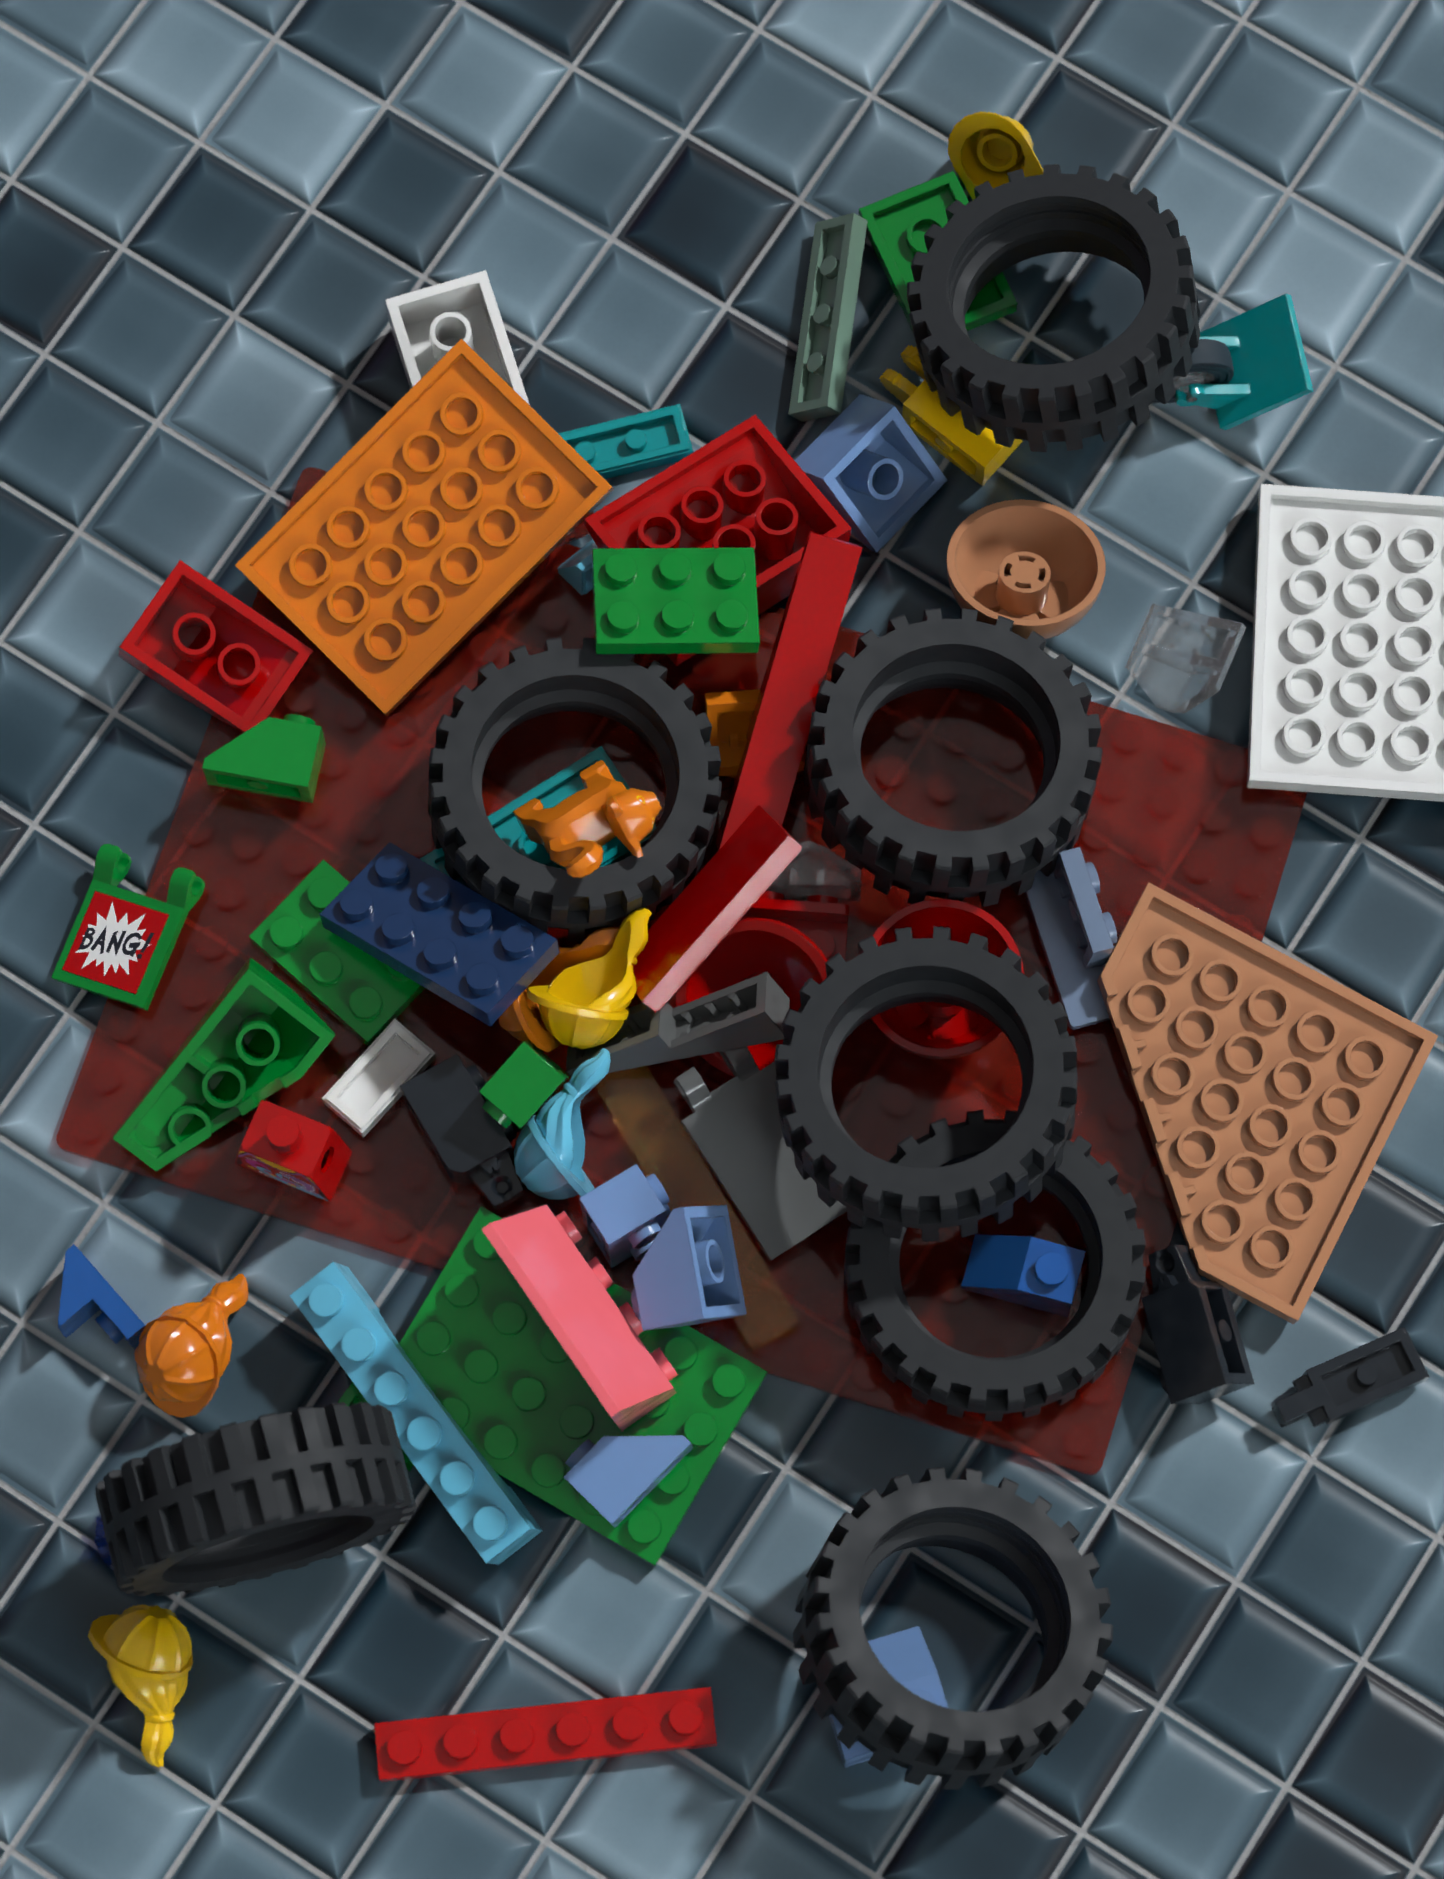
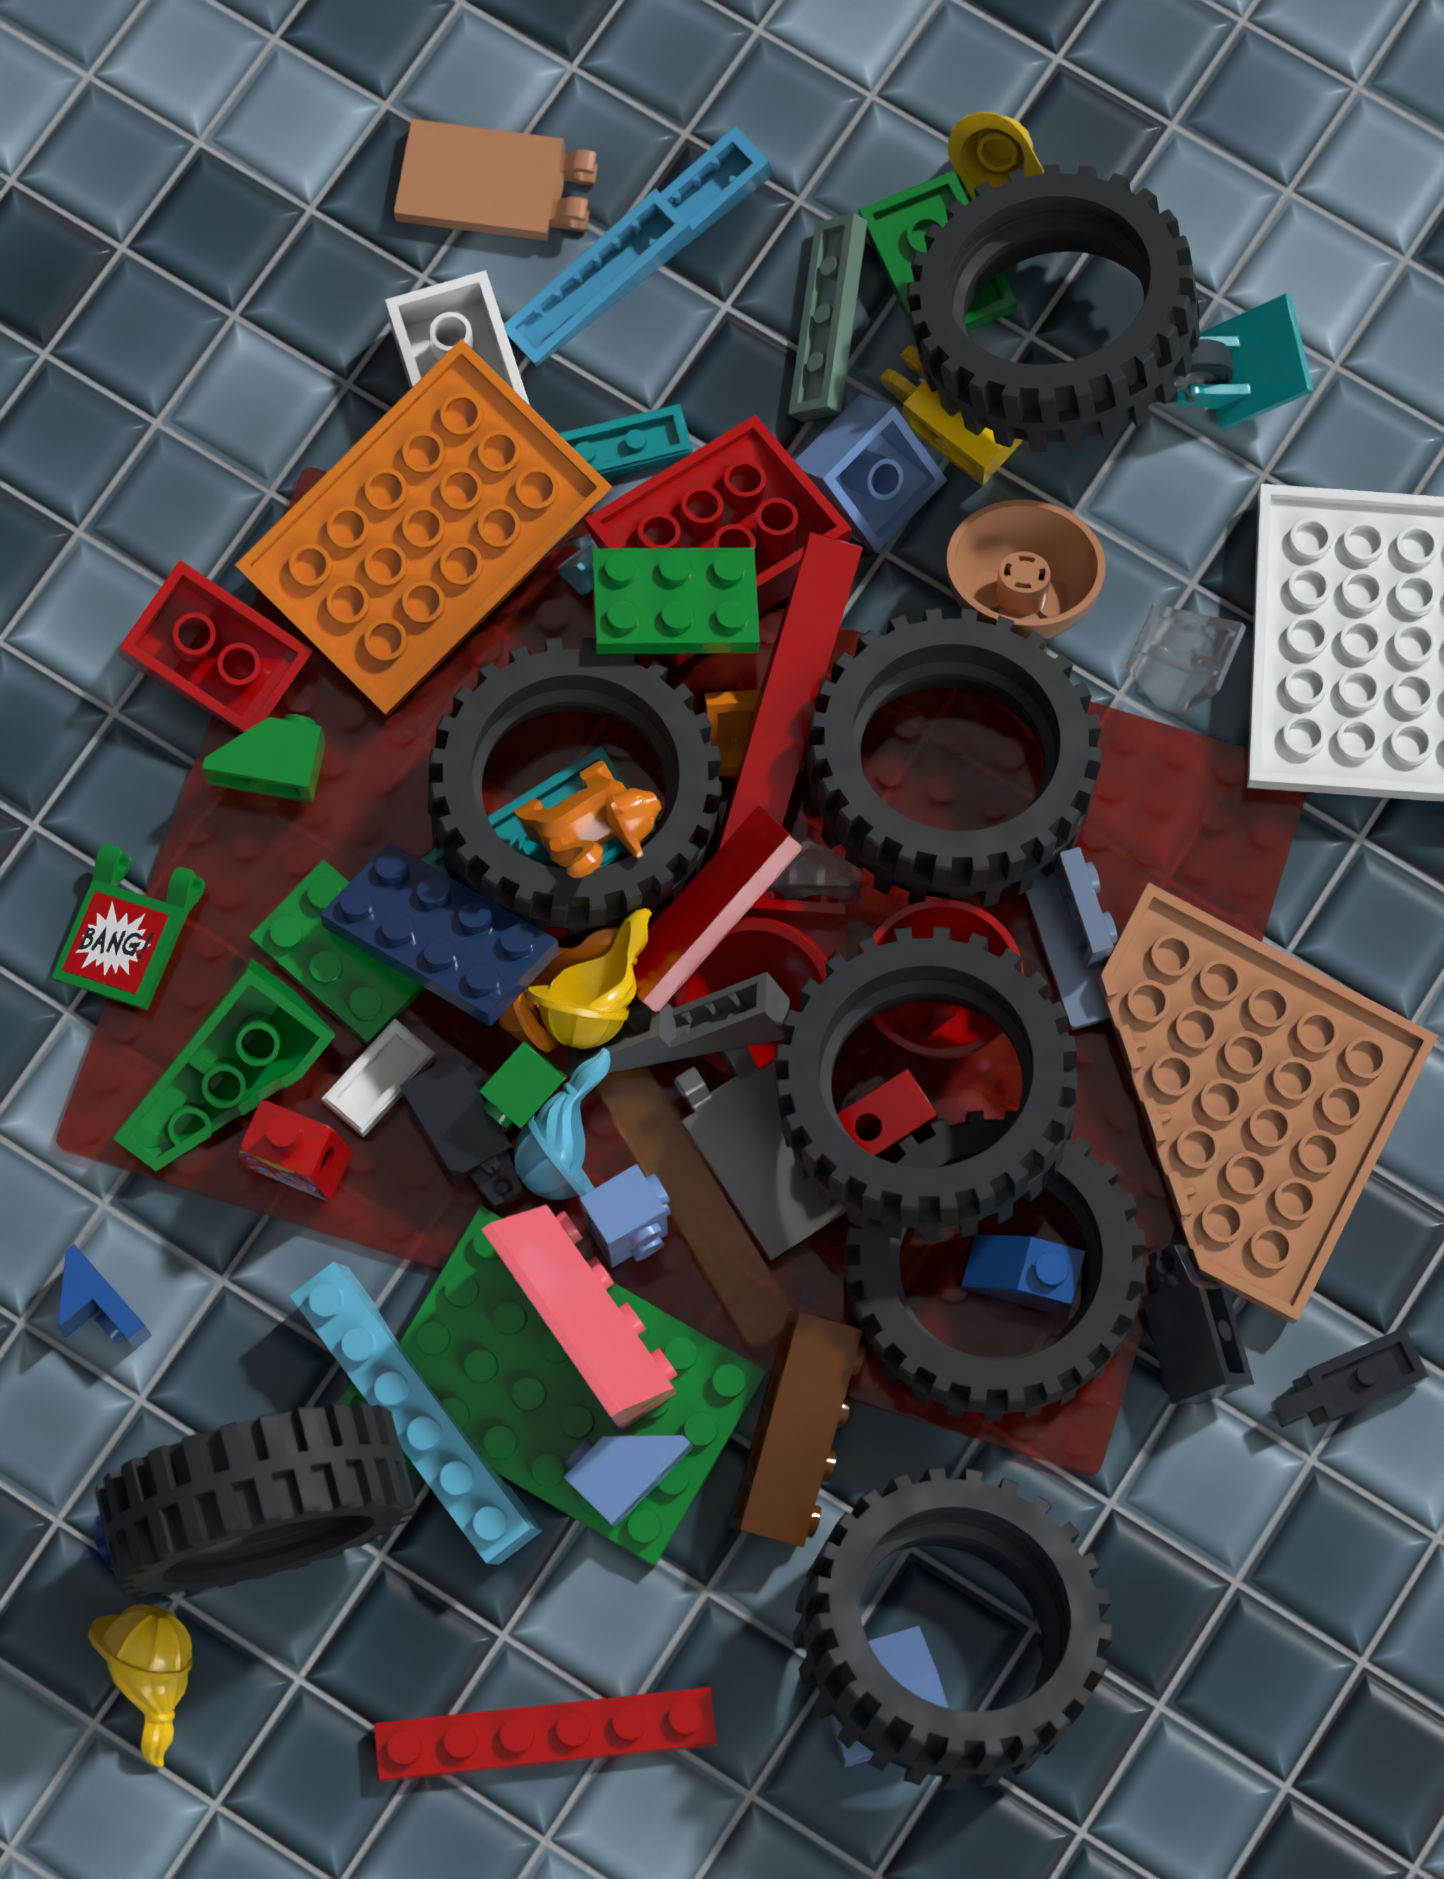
orange piece [134,1274,249,1418] -> none
medium blue slope [631,1205,747,1331] -> none
none -> nougat tile [394,119,598,241]
none -> dark azure slope [504,126,774,367]
none -> reddish brown brick [728,1312,866,1548]
none -> red torso [838,1069,938,1161]

